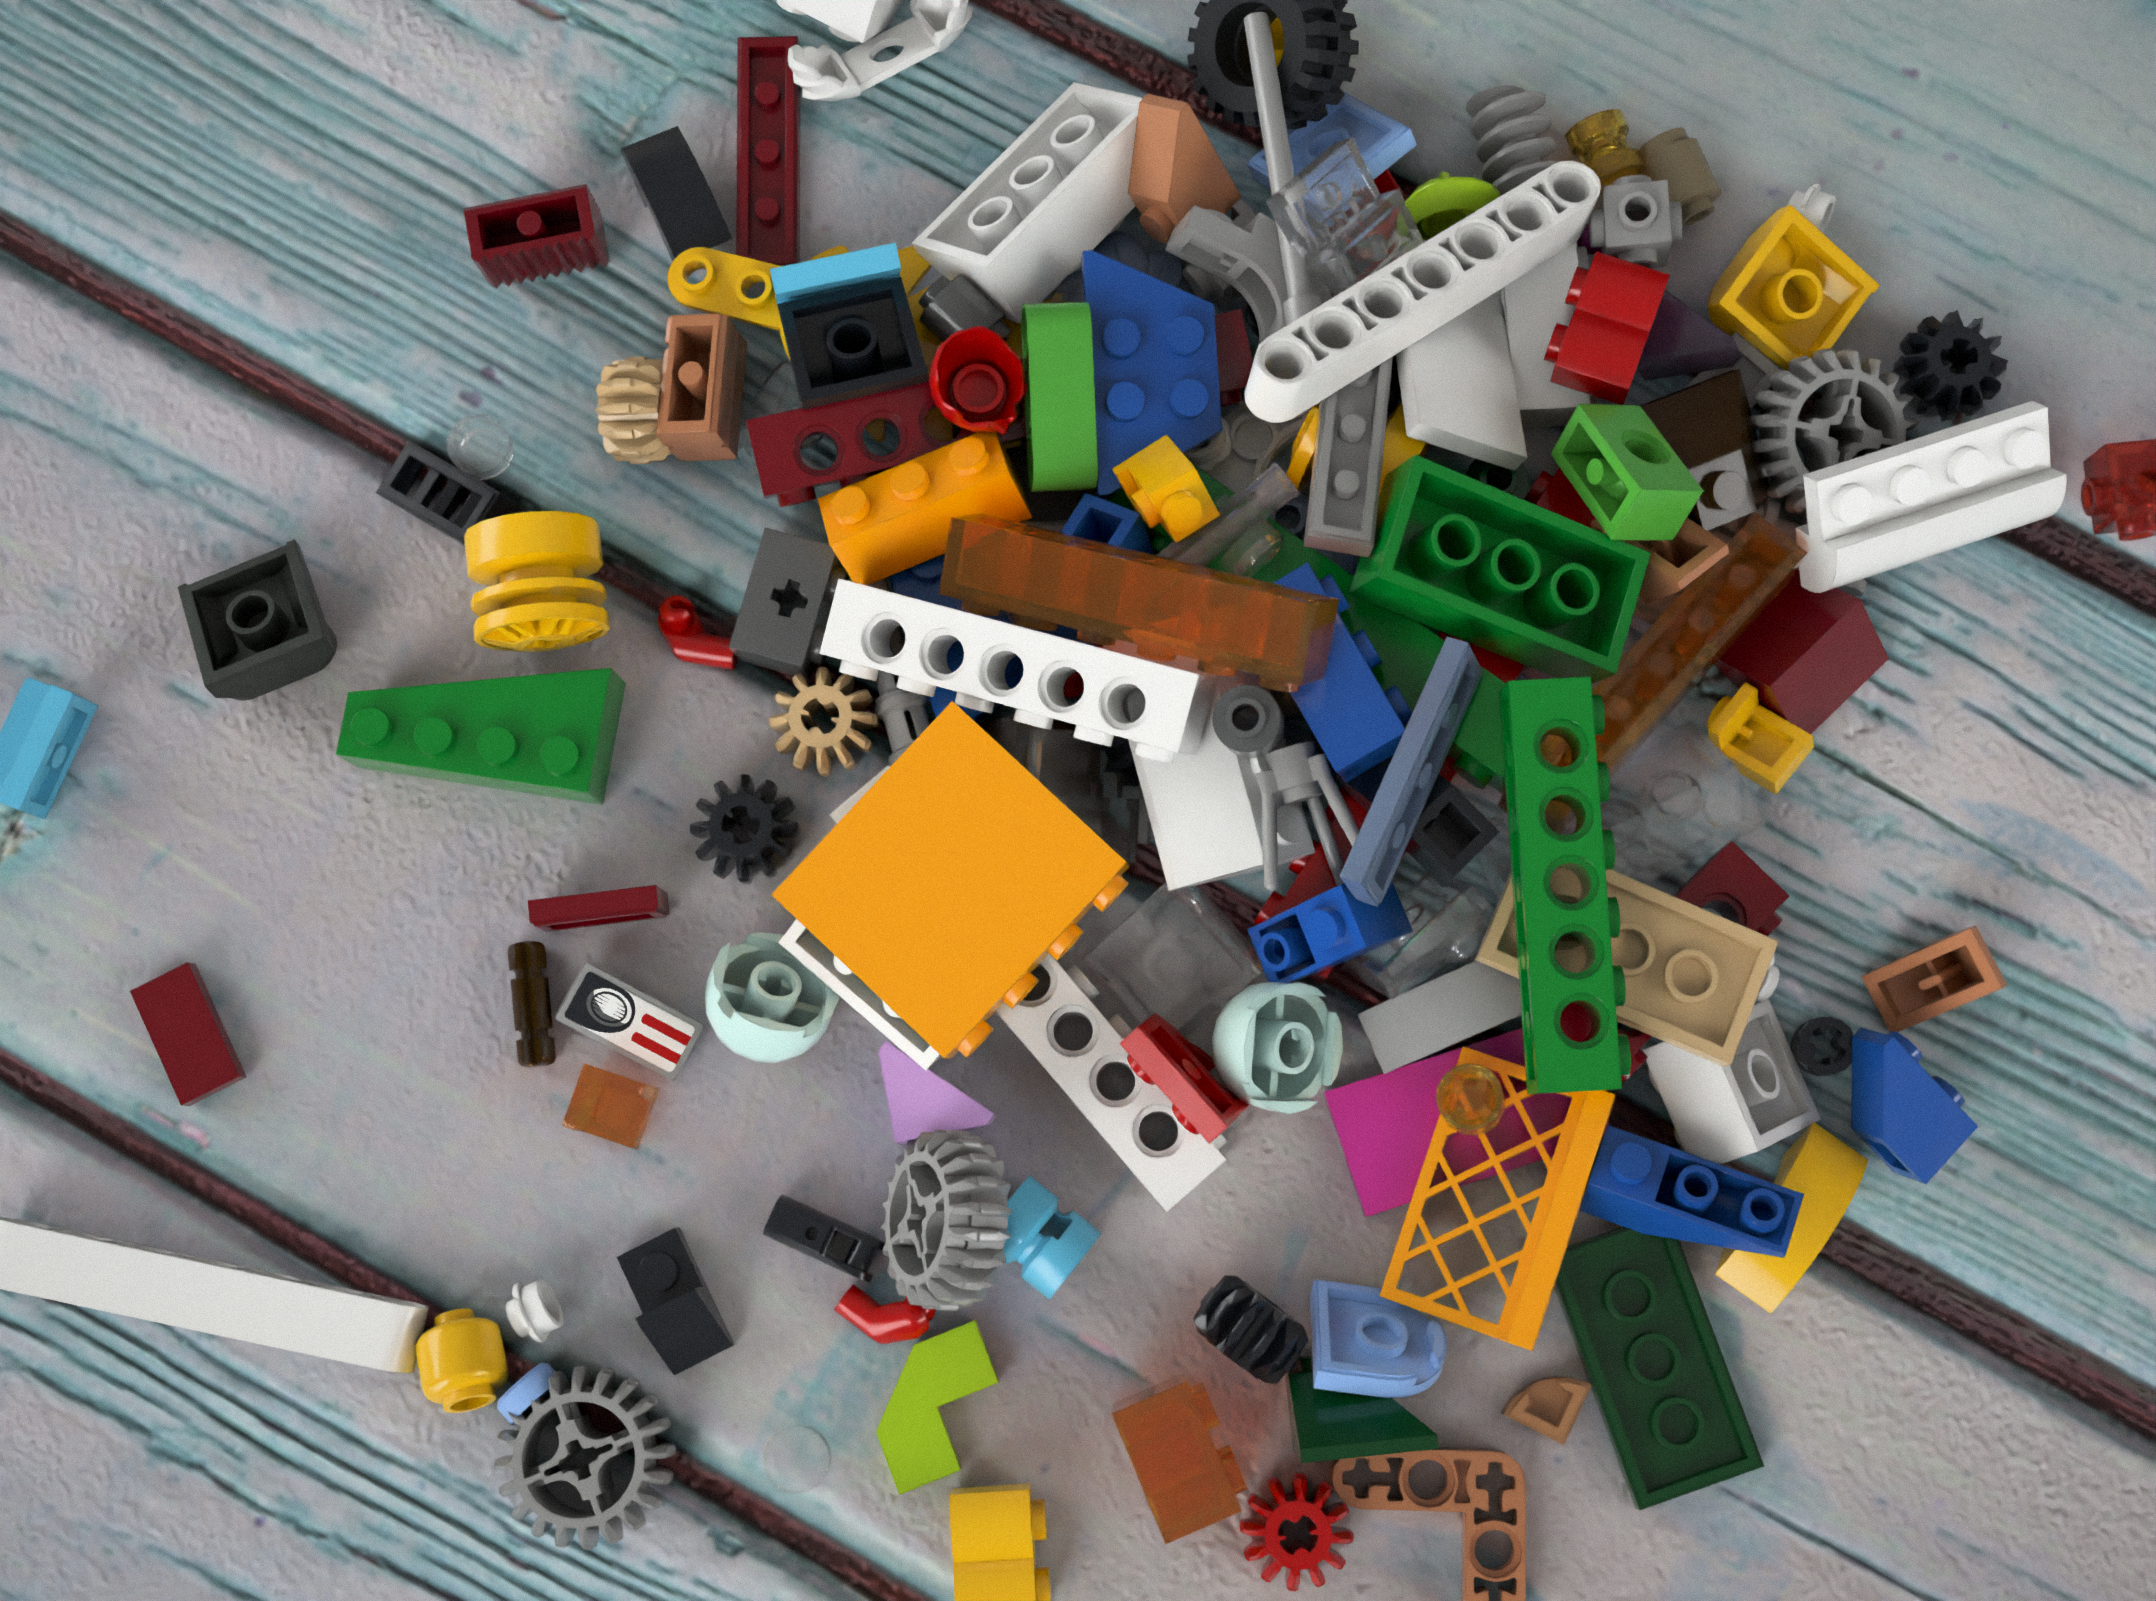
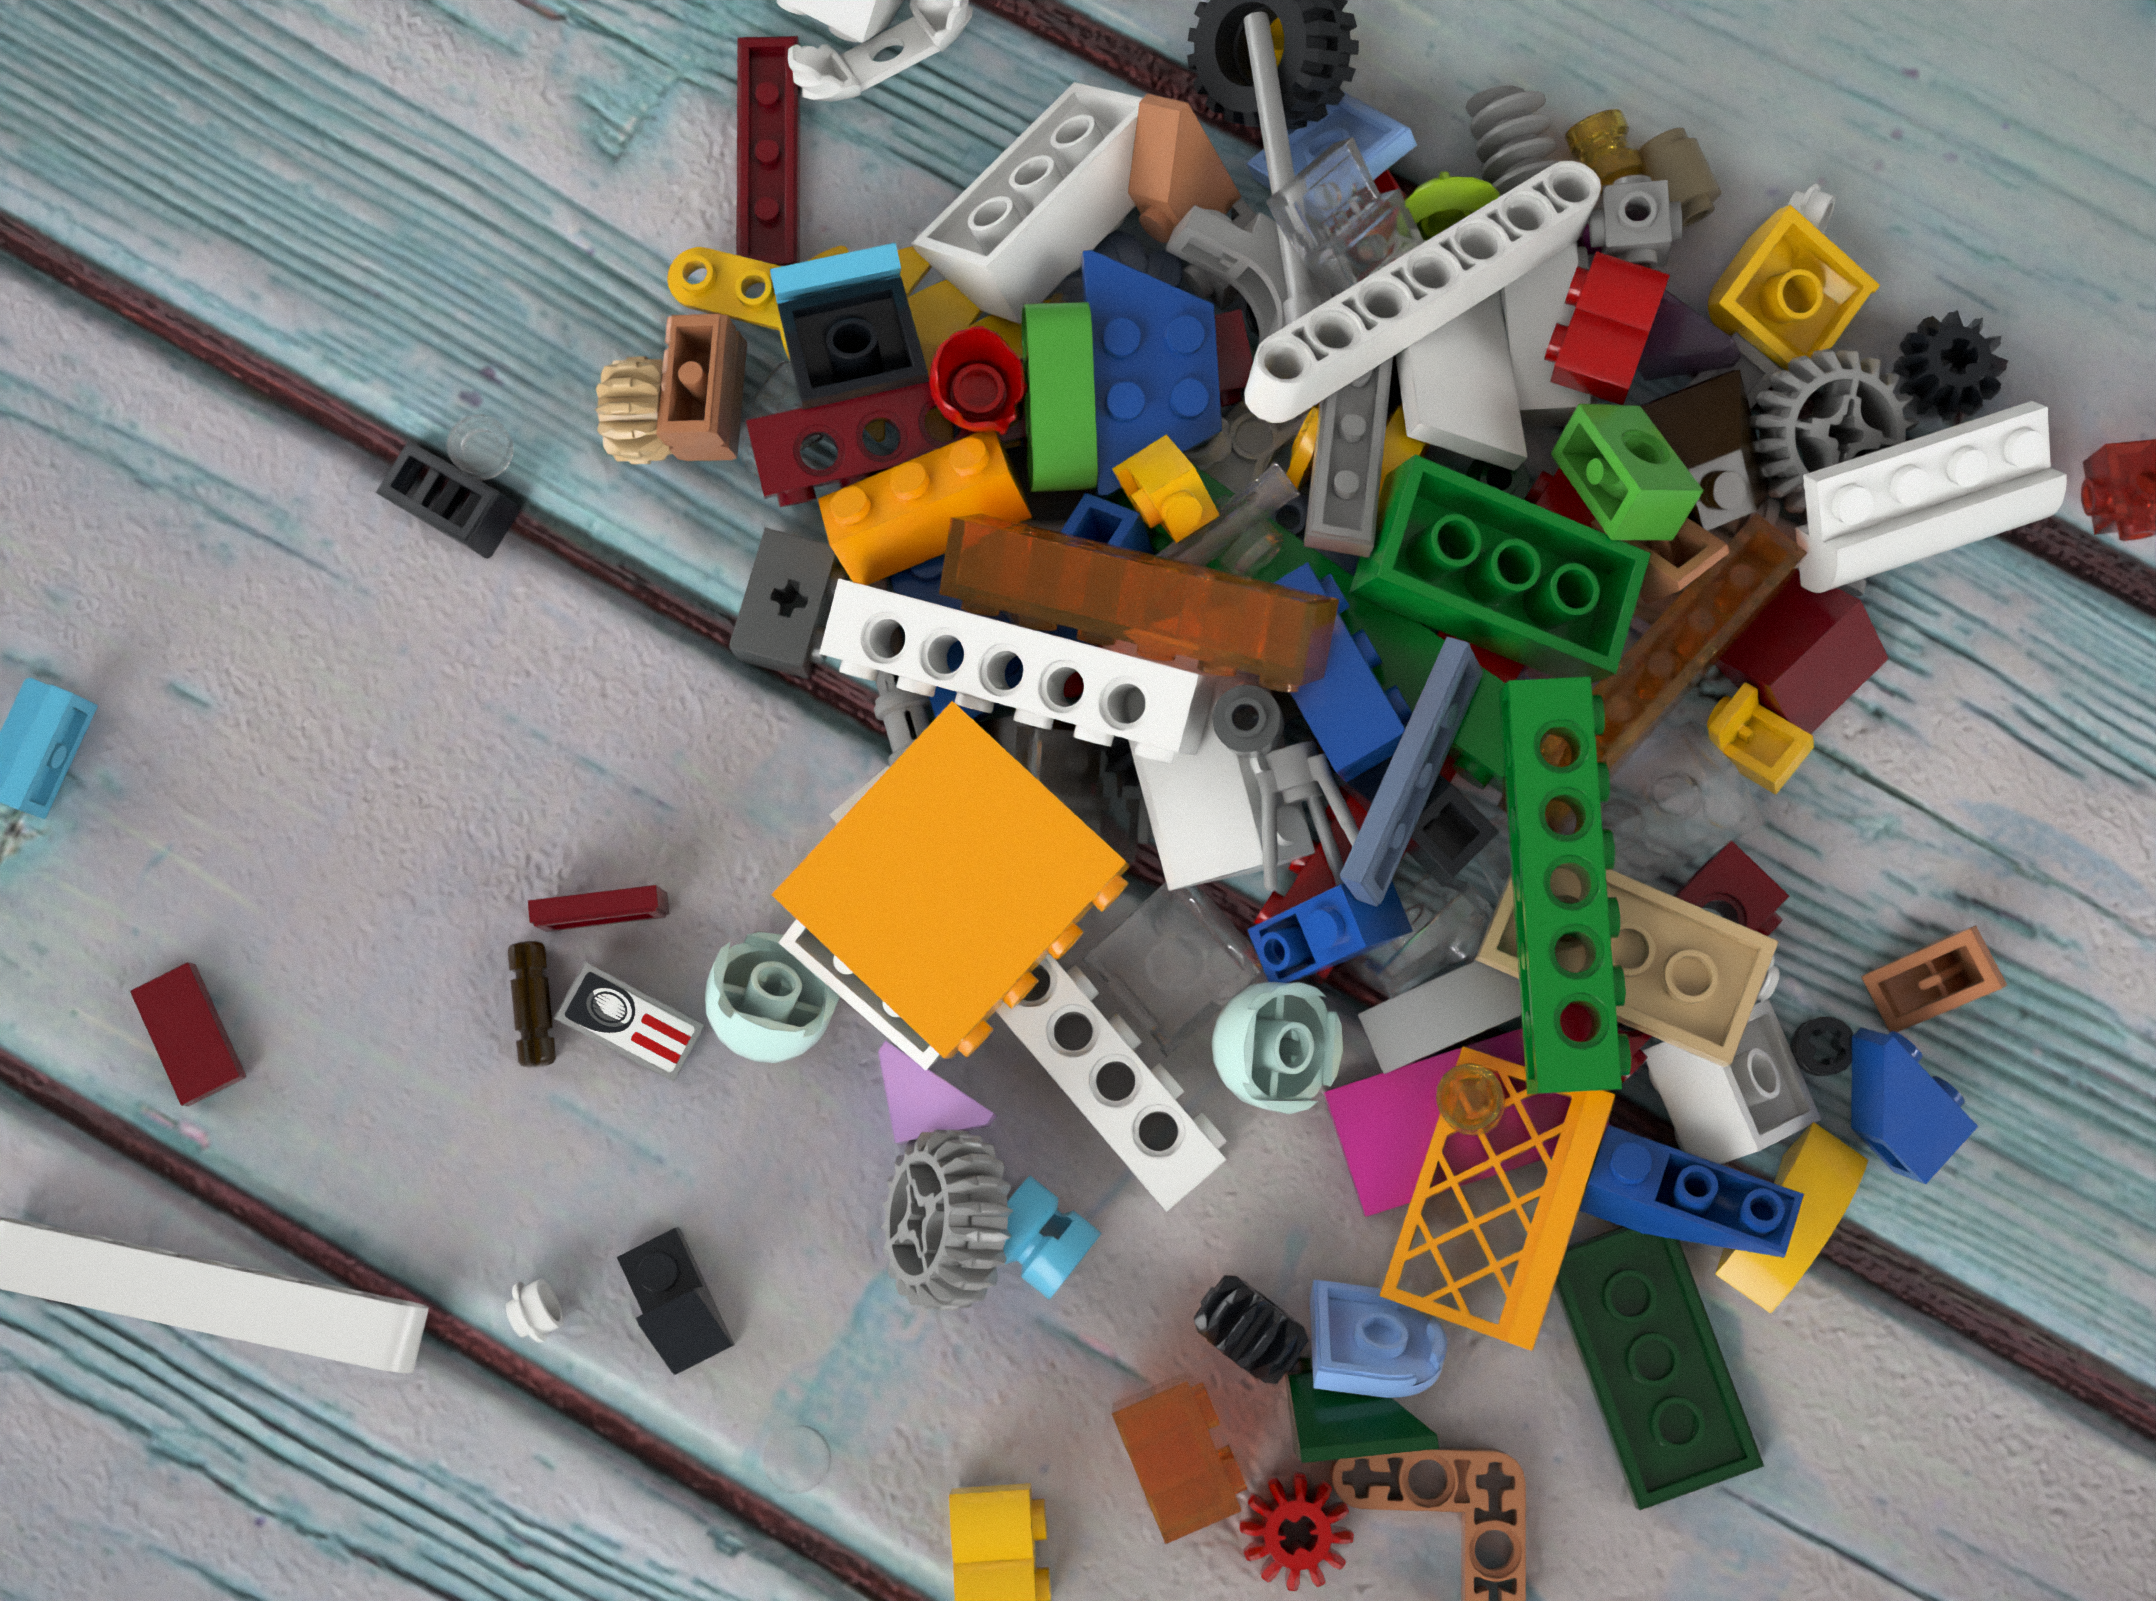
pearl dark grey slope [177,539,337,701] -> none
green wedge [336,668,626,805] -> none
yellow head [415,1308,509,1413] -> none
dark red brick [464,184,610,289] -> none
yellow wheel [464,511,610,652] -> none
light grey gear [494,1365,676,1550] -> none
light blue tile [497,1362,556,1426] -> none
clear orange panel [562,1063,660,1149] -> none
black slope [620,126,732,262] -> none
red arm [657,595,738,670] -> none
black gear [690,774,801,884] -> none
black bar [763,1194,885,1282] -> none
tan gear [769,667,879,777] -> none
red arm [834,1284,936,1344] -> none
lime tile [876,1320,999,1495] -> none
dark grey brick [918,274,1013,343] -> none
red wing [1119,1013,1250,1144] -> none
medium nougat tile [1501,1376,1592,1445] -> none

